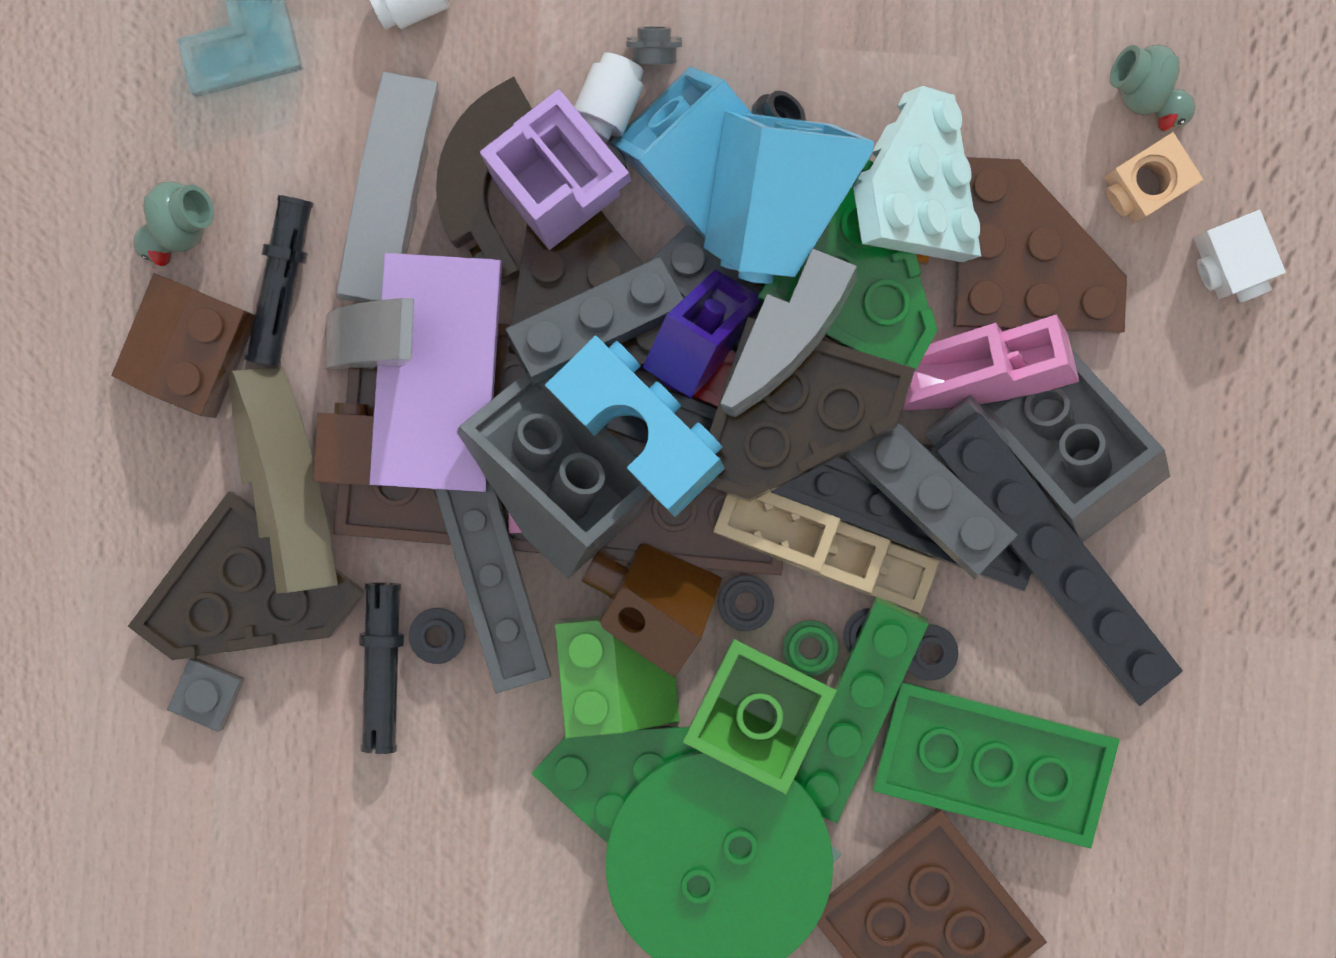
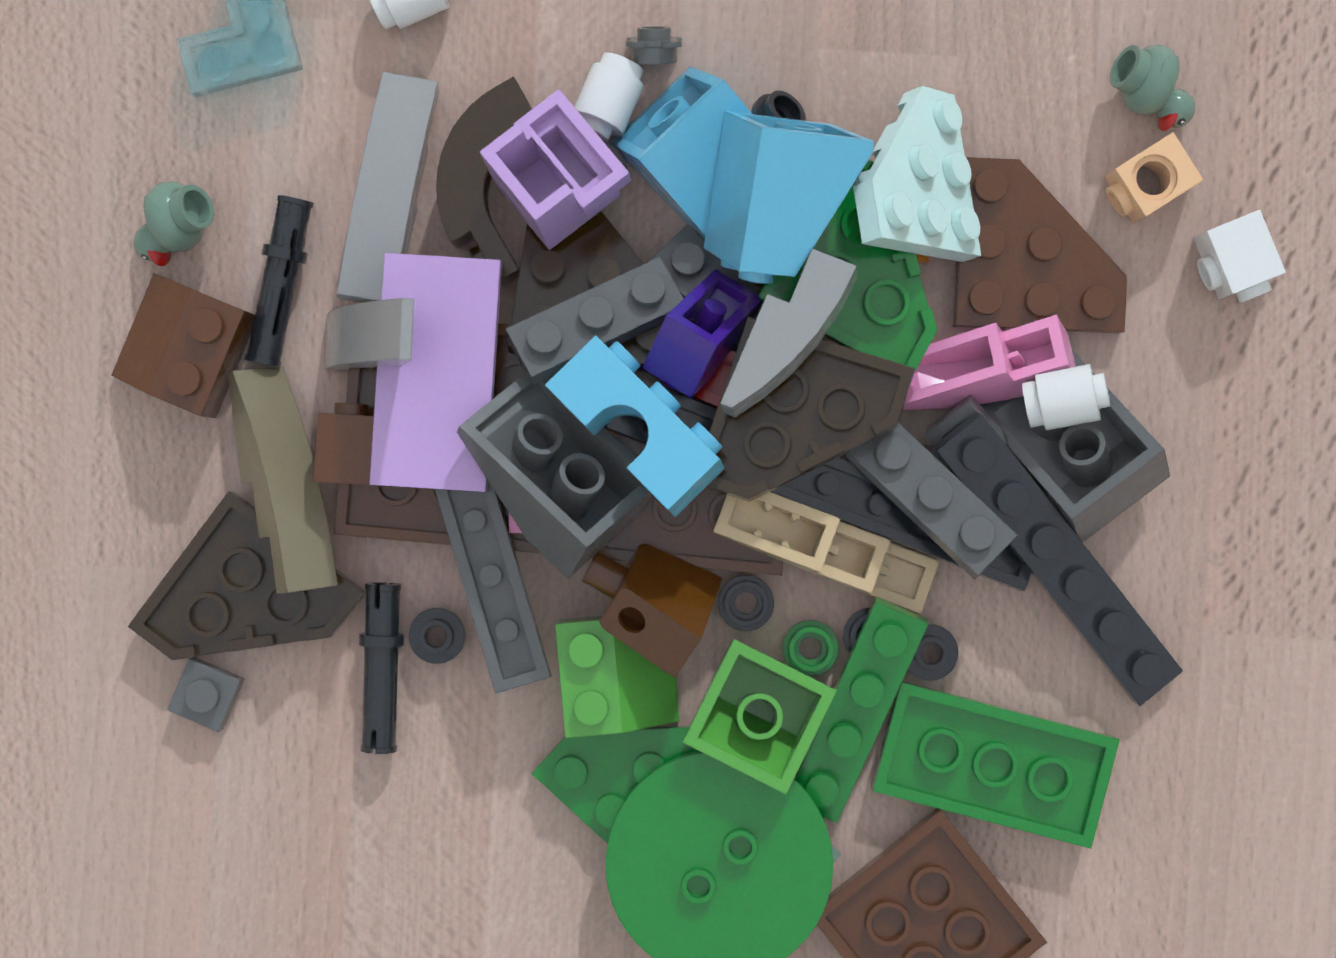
none -> white brick [1022,364,1110,431]

